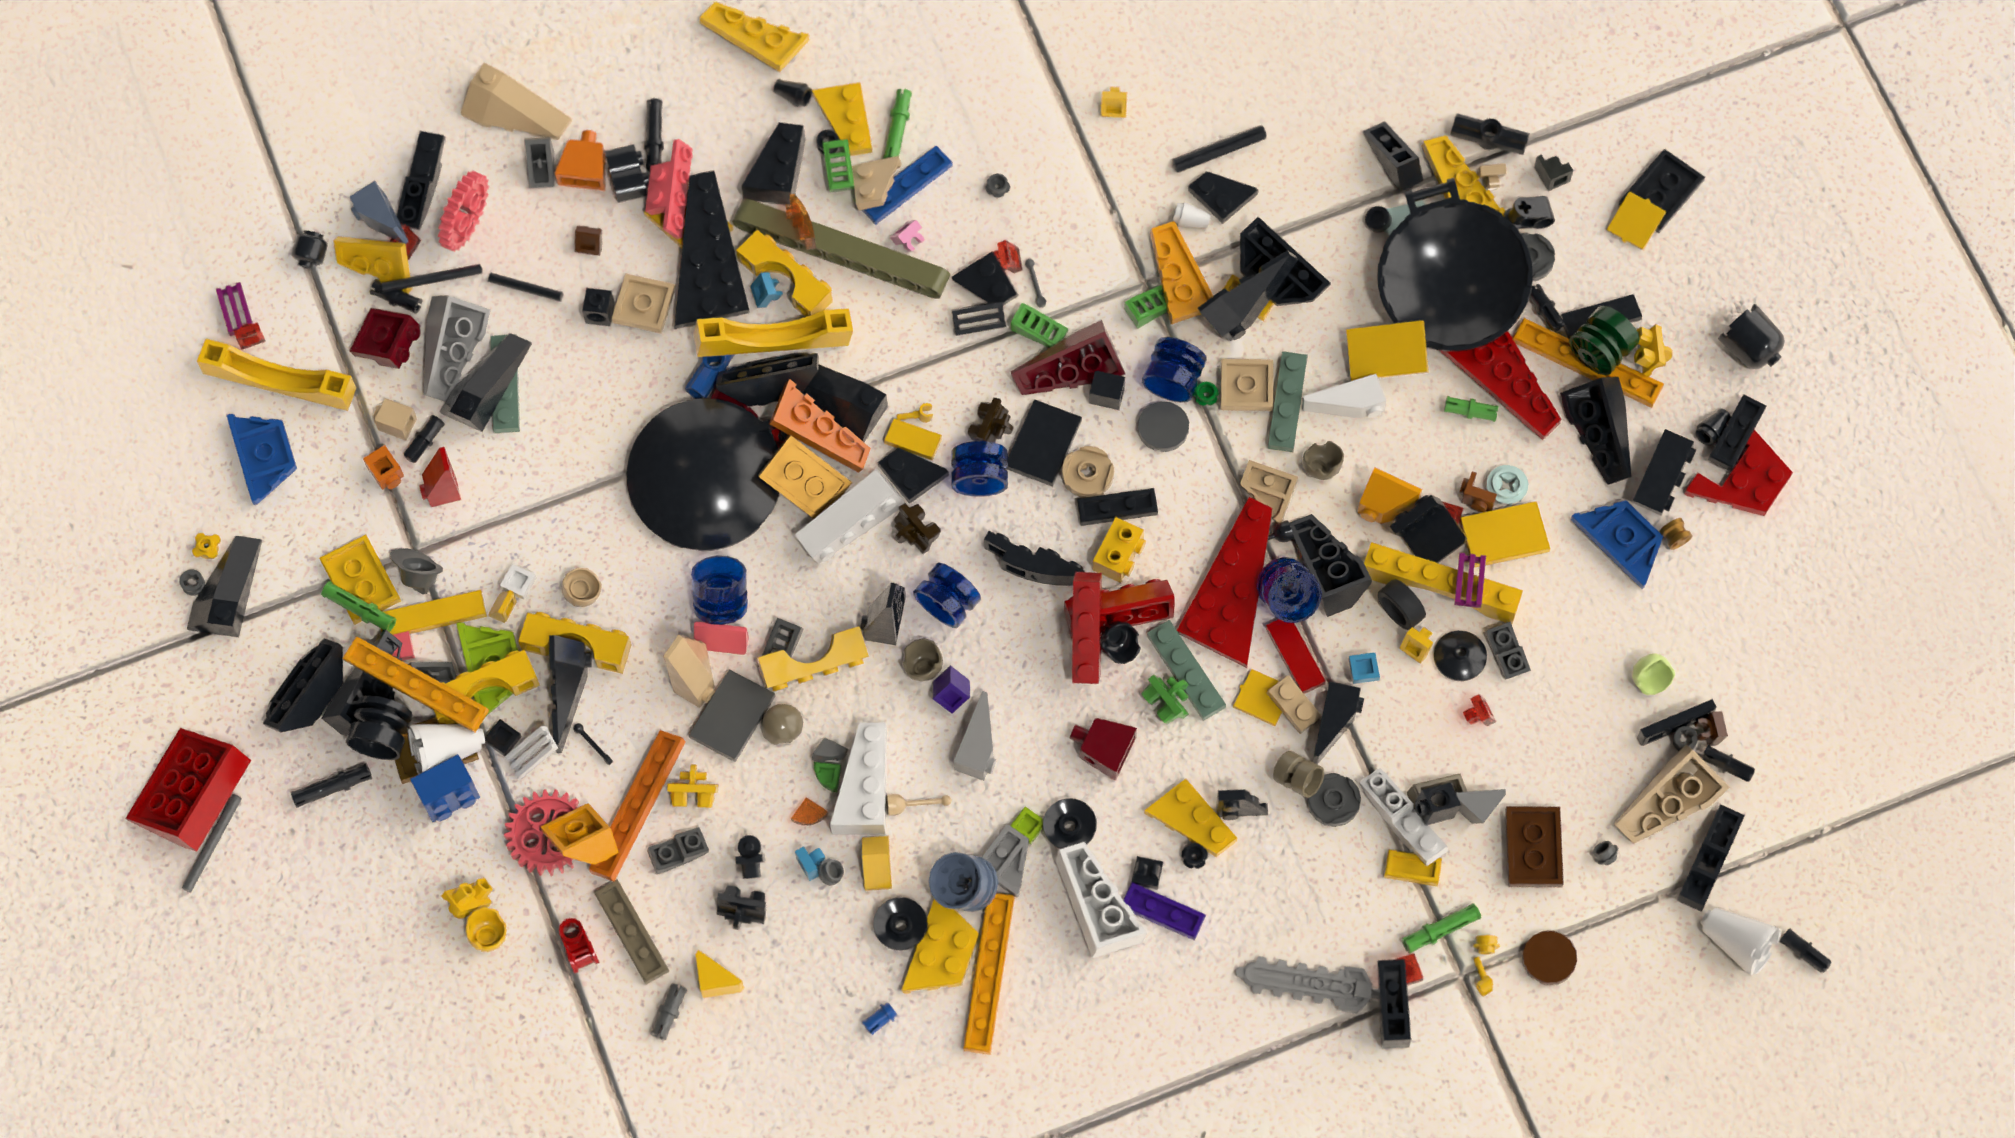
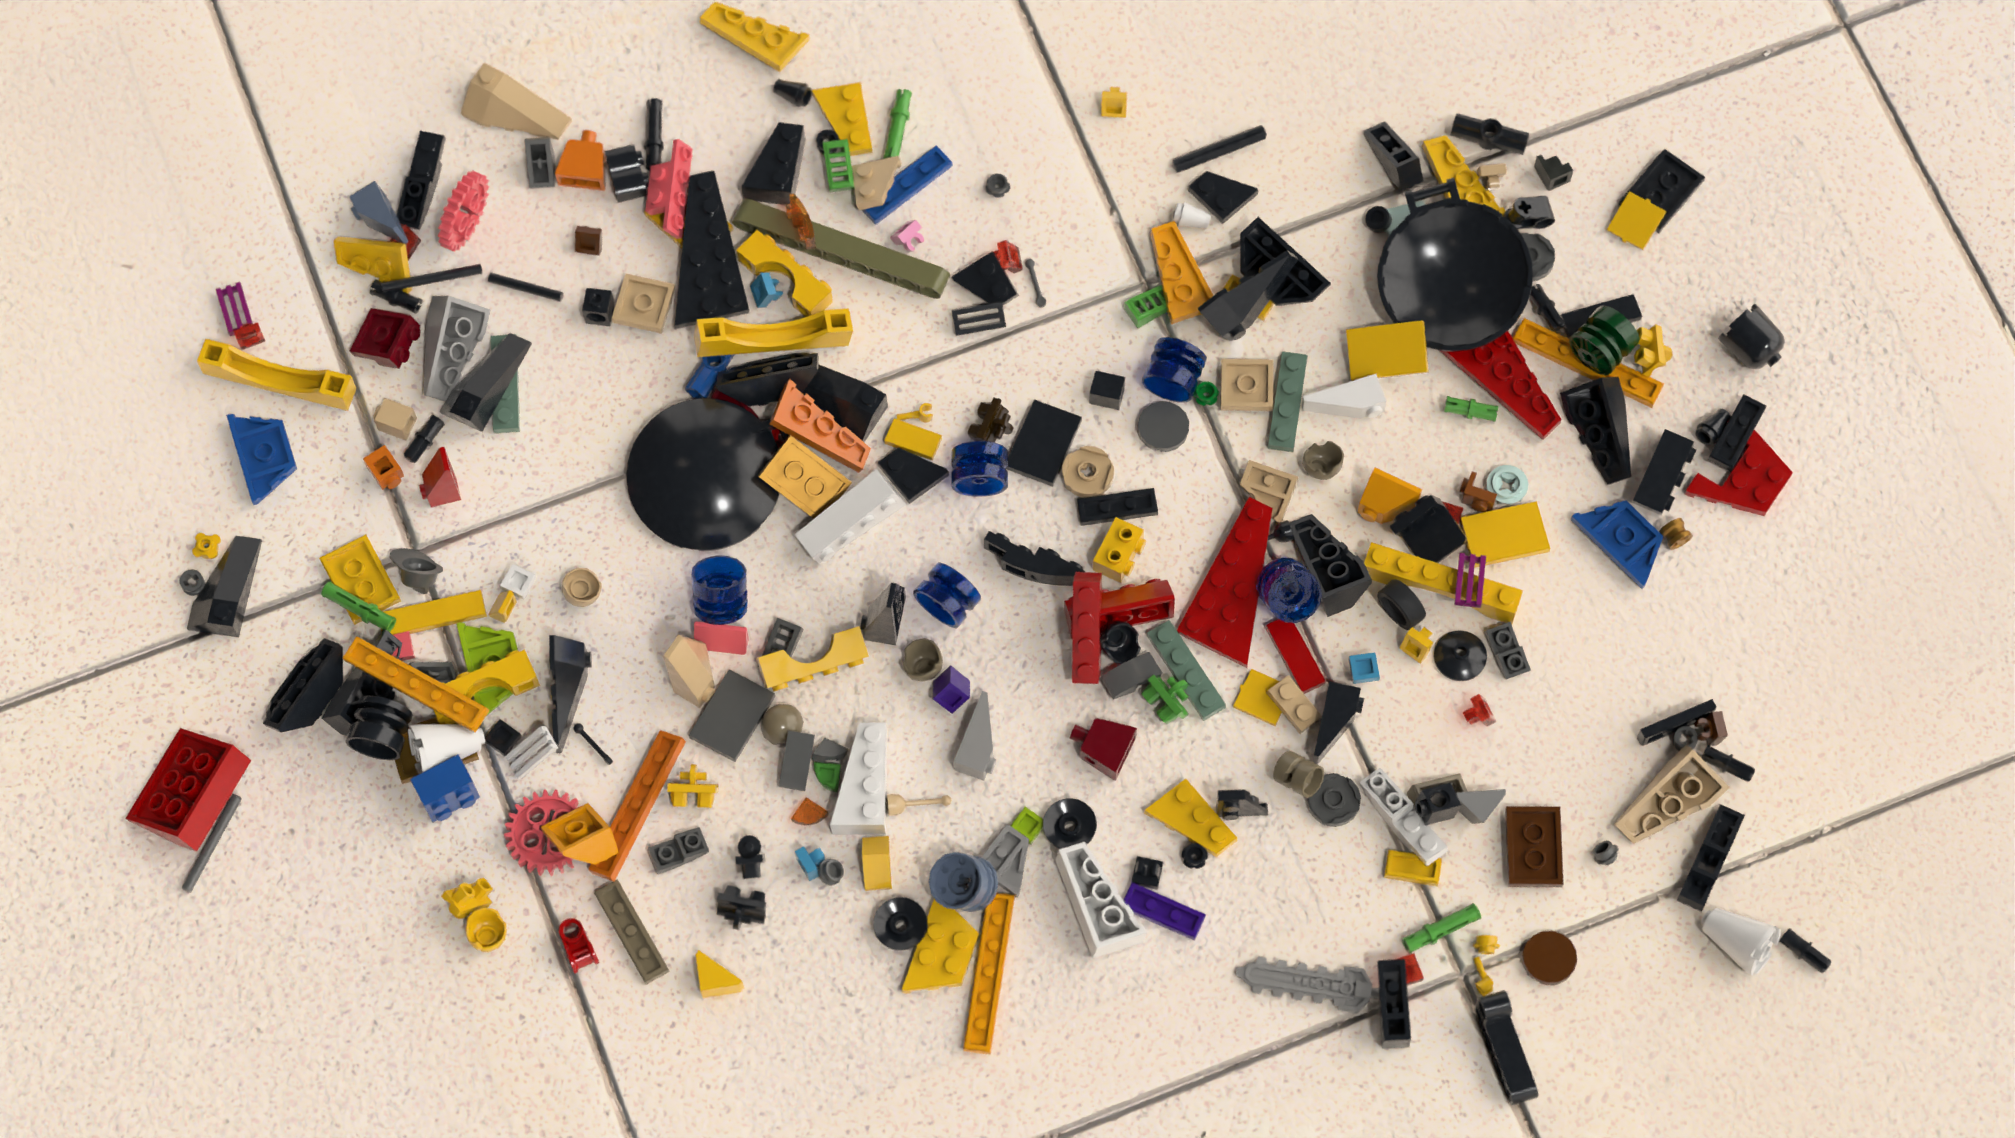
black head [291,230,328,269] -> none
black pin [291,763,373,808] -> none
yellow arch [518,612,632,674] -> none
dark grey pin [650,983,688,1041] -> none
blue pin [861,1002,897,1036] -> none
dark brown hips [894,503,941,554] -> none
bright green slope [1011,303,1068,348] -> none
dark red wedge [1011,320,1126,395] -> none
yellowish green hair [1632,653,1675,695] -> none
none -> dark grey slope [779,730,815,791]
none -> dark grey slope [1100,652,1163,700]
none -> black beam [1475,990,1539,1106]

